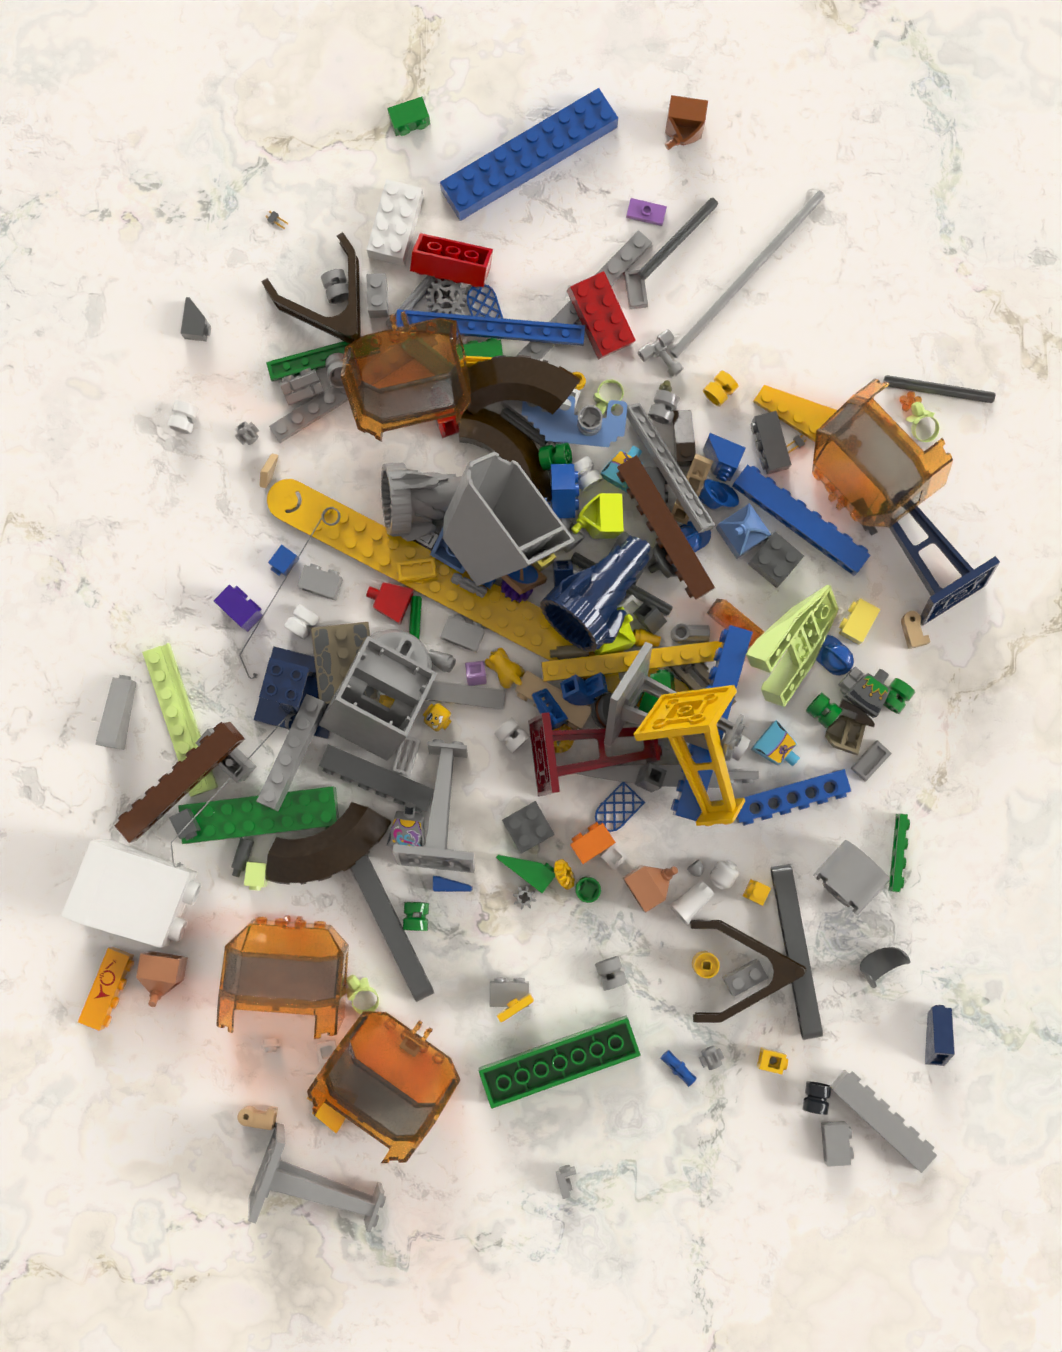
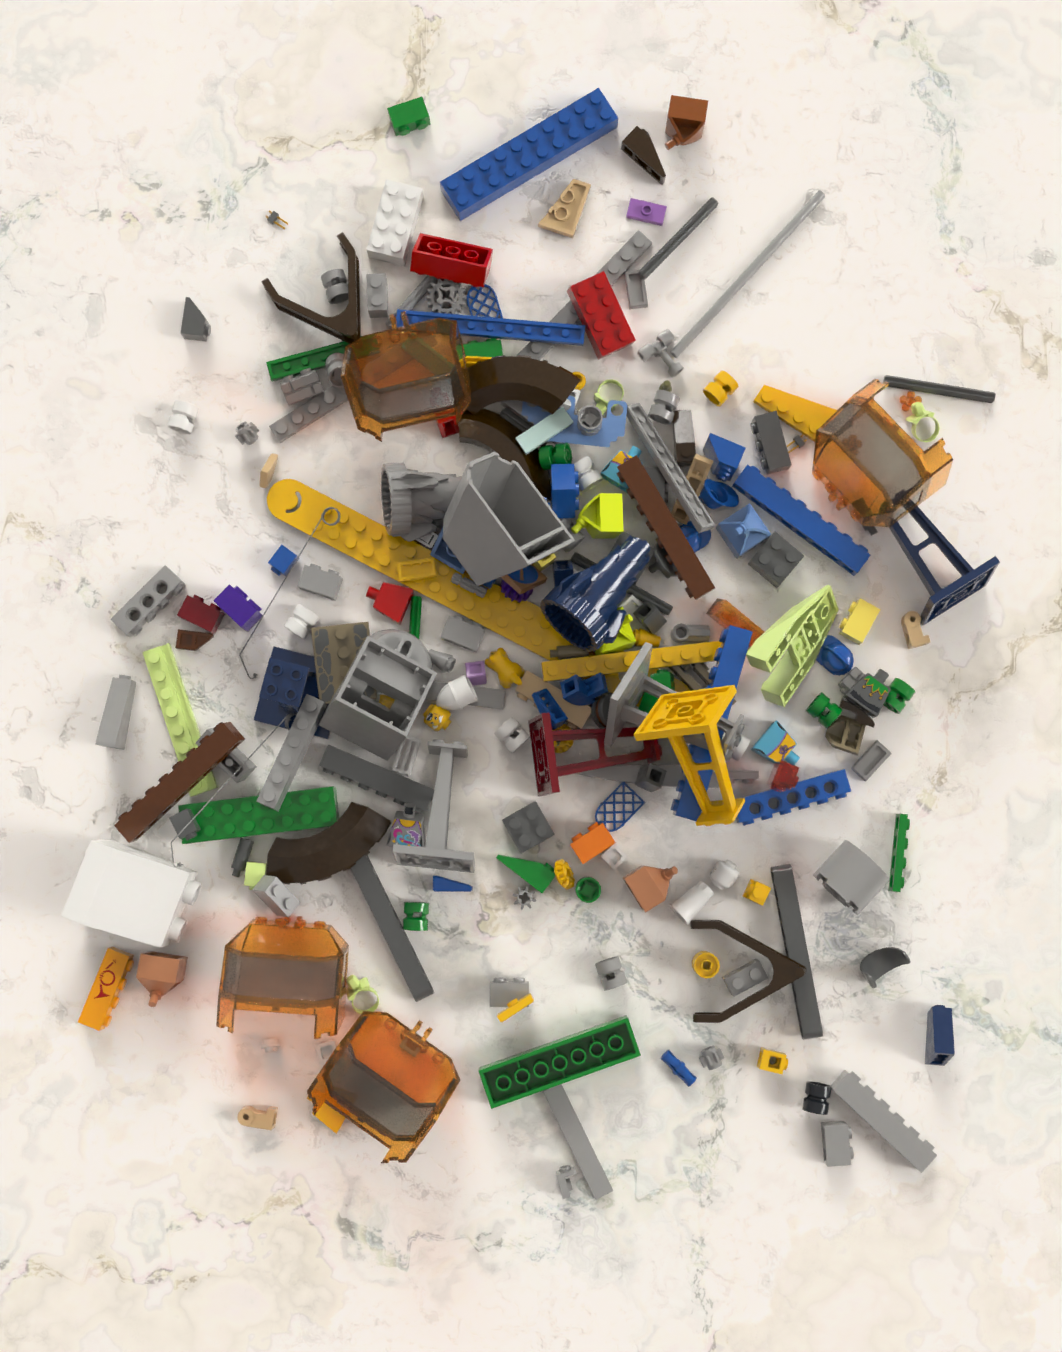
light grey piece [248,1123,386,1233] -> none
light grey hinge [687,860,704,877] -> none
none -> light grey brick [110,565,185,637]
none -> reddish brown tile [175,629,214,651]
none -> dark red brick [177,594,225,635]
none -> light grey brick [252,875,300,917]
none -> white helmet [436,675,478,710]
none -> light aqua tile [515,407,574,455]
none -> tan wing [538,179,591,238]
none -> light grey tile [543,1084,613,1200]
none -> dark brown slope [621,126,666,185]
none -> clear red brick [767,760,799,793]

